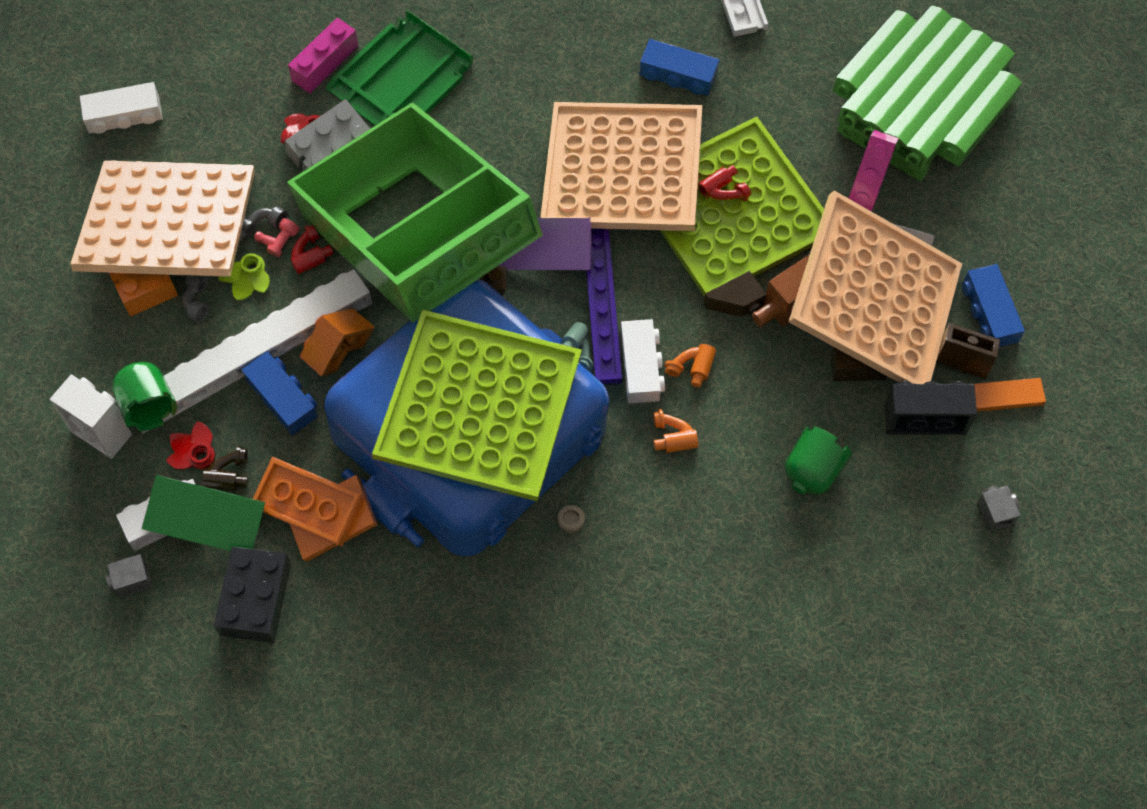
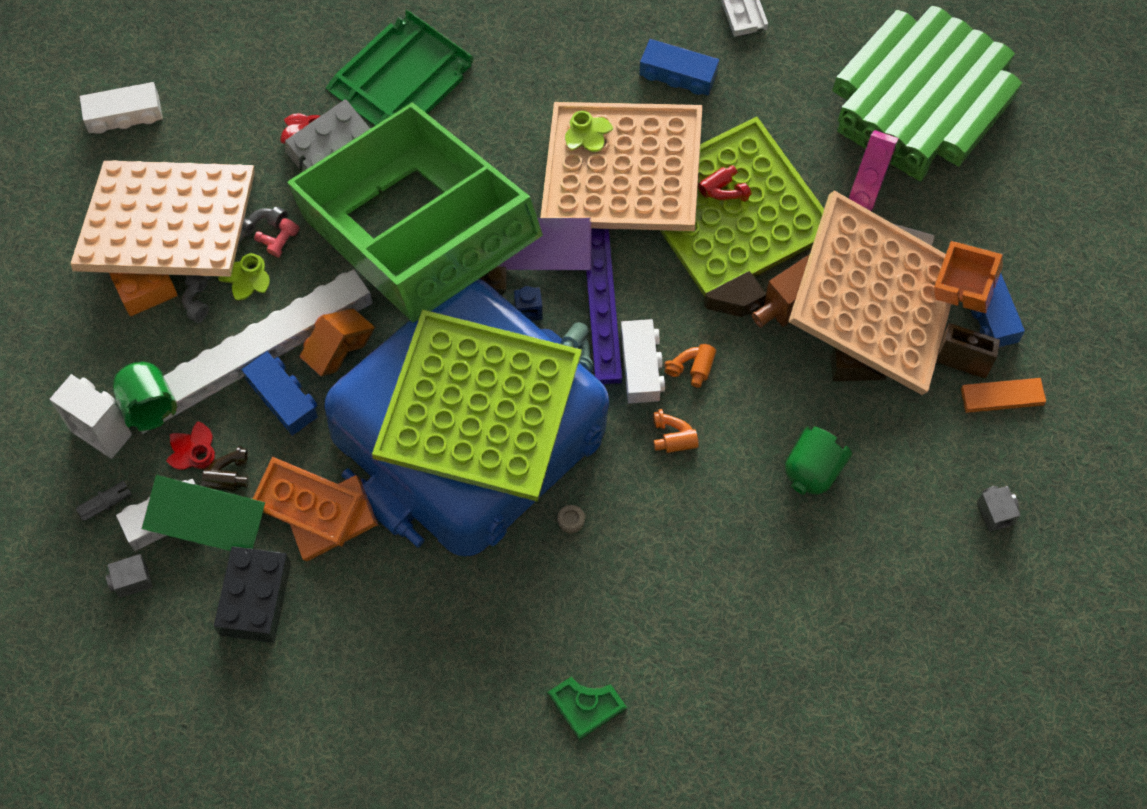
dark pink brick [288,17,359,94] -> none
red plant [290,225,334,275] -> none
black brick [884,381,977,435] -> none
none -> dark grey axle [76,480,132,521]
none -> dark blue brick [514,286,543,321]
none -> green tile [547,677,627,741]
none -> lime plate [565,111,613,152]
none -> orange piece [934,241,1003,314]

